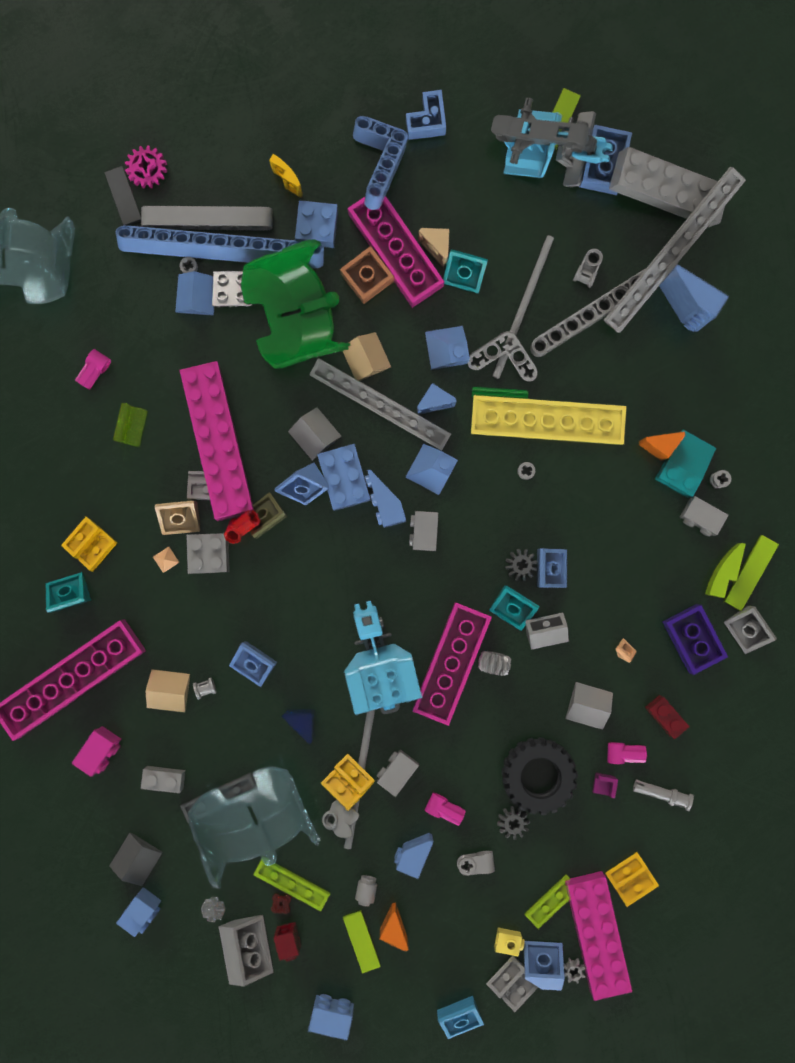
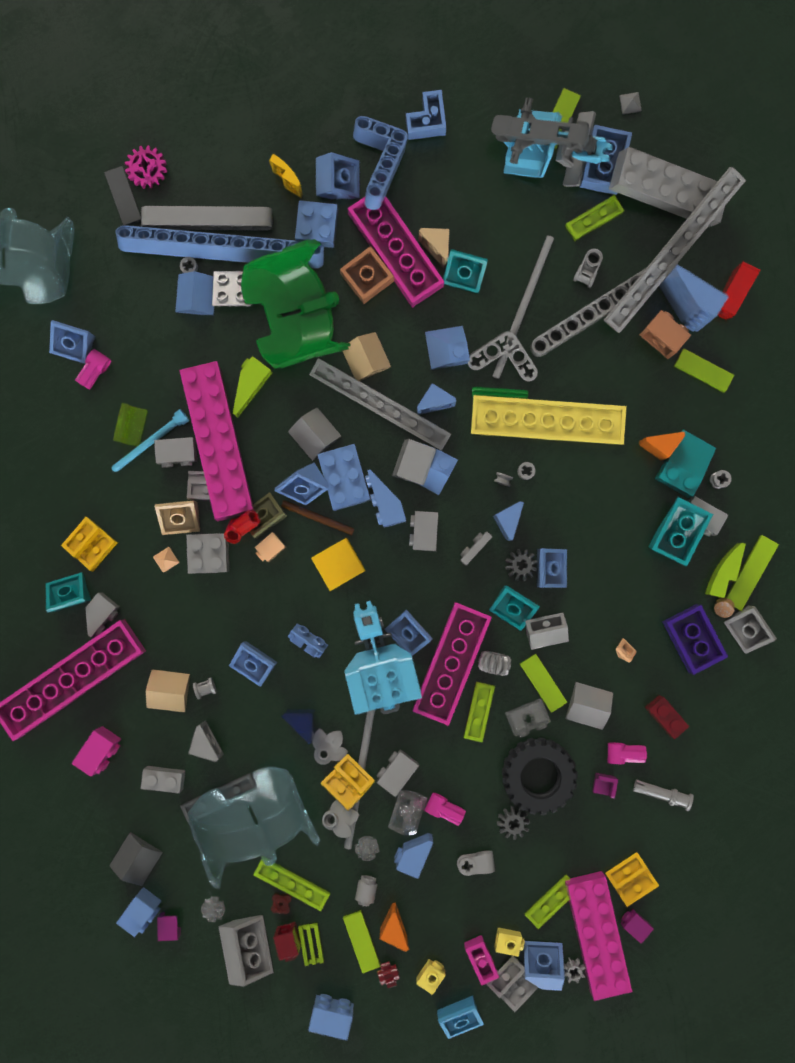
none -> medium blue slope [50,320,95,364]
none -> light grey slope [86,592,119,637]
none -> medium azure piece [112,409,190,472]
none -> light grey brick [154,437,197,468]
none -> magenta panel [157,913,181,941]
none -> light grey slope [189,721,224,761]
none -> lime slope [233,356,272,418]
none -> light nougat brick [255,532,286,562]
none -> reddish brown bar [281,500,354,536]
none -> medium blue hinge [288,623,328,659]
none -> lime tile [298,923,324,966]
none -> yellow slope [311,538,366,591]
none -> light grey plate [312,728,348,765]
none -> medium blue slope [316,152,360,199]
none -> clear gear [355,836,380,861]
none -> dark red gear [377,961,400,988]
none -> medium blue slope [384,609,432,656]
none -> clear brick [388,790,427,835]
none -> light grey slope [392,439,437,486]
none -> light yellow brick [416,959,446,995]
none -> light grey plate [460,532,493,565]
none -> lime tile [463,681,495,742]
none -> dark pink brick [464,935,499,986]
none -> medium blue slope [493,501,524,541]
none -> light grey bush [494,472,513,487]
none -> clear brick [505,699,551,738]
none -> lime tile [520,654,567,713]
none -> lime tile [565,194,624,241]
none -> light grey slope [619,92,642,114]
none -> magenta brick [620,909,654,944]
none -> nougat brick [639,310,691,359]
none -> teal slope [649,497,714,566]
none -> lime tile [674,349,734,393]
none -> medium nougat tile [714,598,735,618]
none -> red slope [717,261,760,319]

